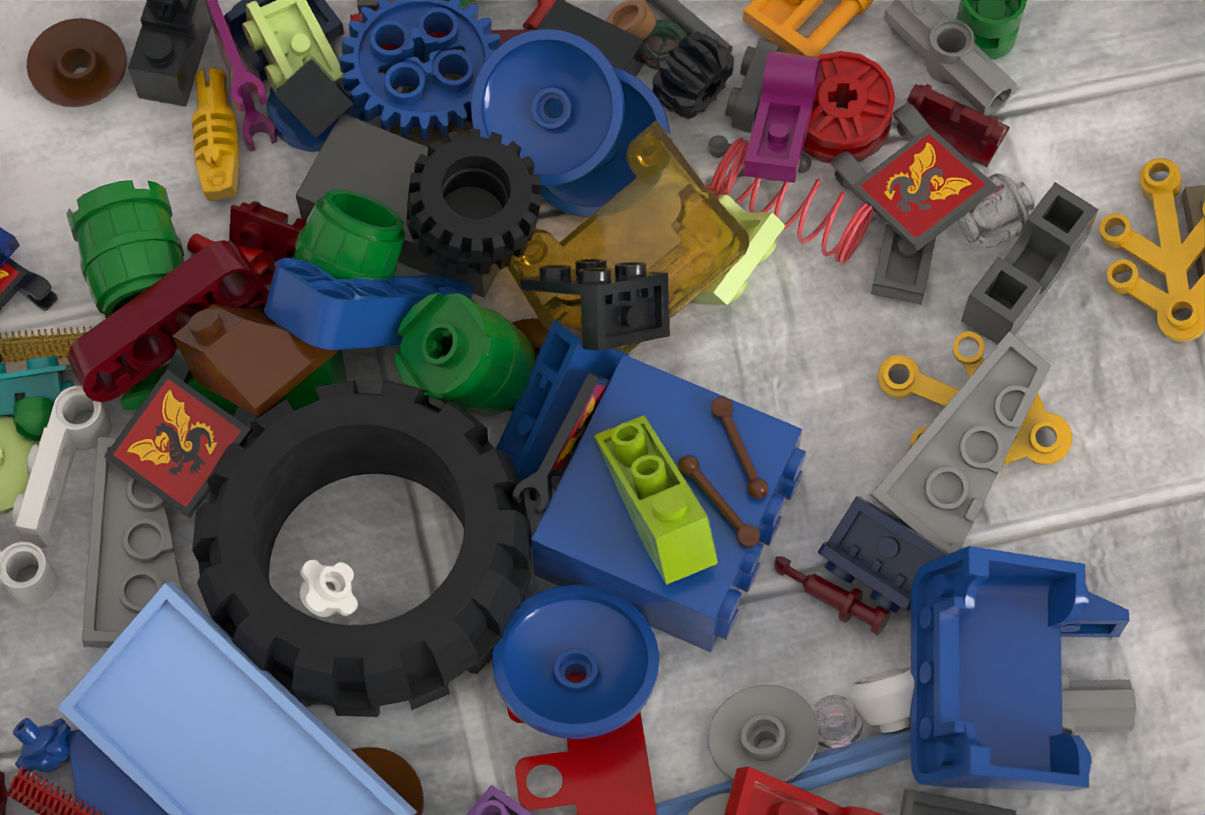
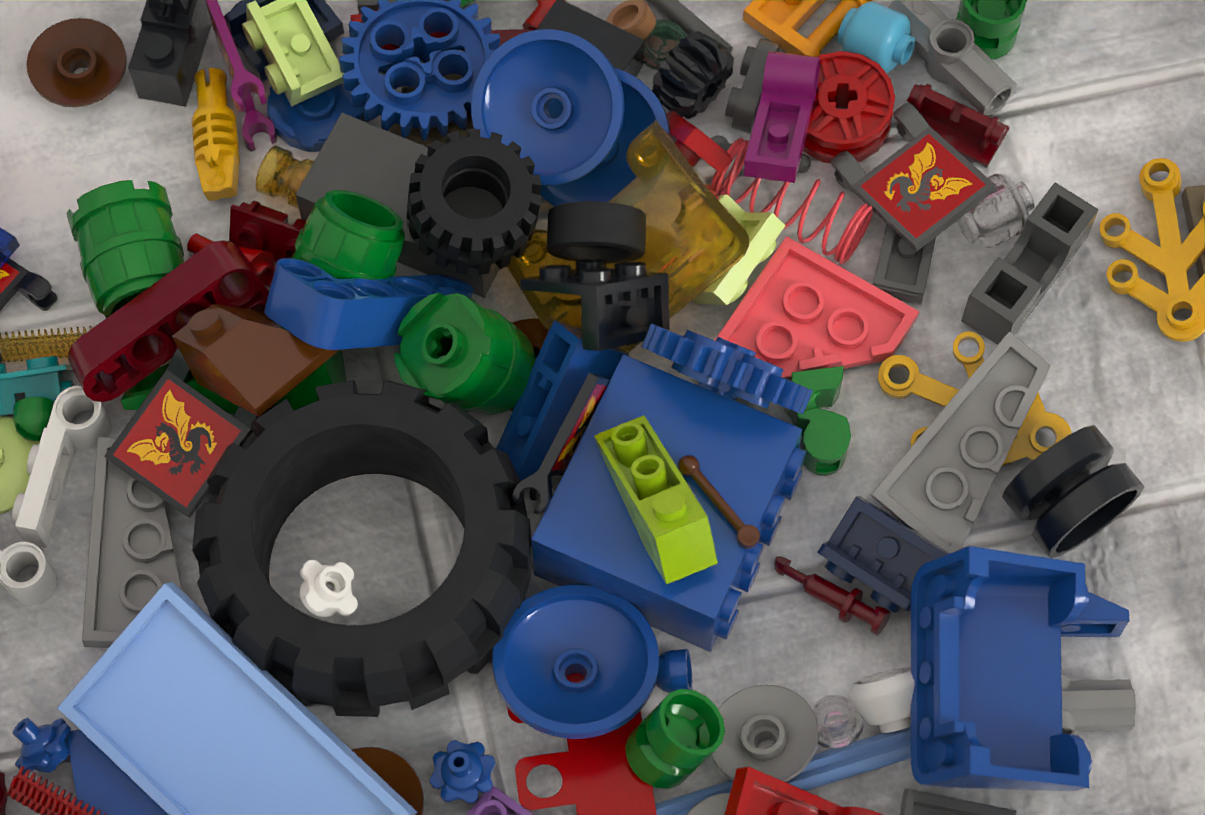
black panel [275,53,353,138] -> none
reddish brown hinge [711,396,769,500] -> none
none -> clear yellow wheel [255,145,314,209]
none -> blue plant [430,740,496,804]
none -> black tyre [547,201,646,263]
none -> green wheel [625,689,725,789]
none -> blue gear [641,323,813,414]
none -> blue hinge [656,649,692,693]
none -> red plate [666,111,732,174]
none -> coral plate [715,236,919,380]
none -> green leg [784,366,851,476]
none -> medium azure head [838,2,916,73]
none -> black wheel [1002,425,1145,559]

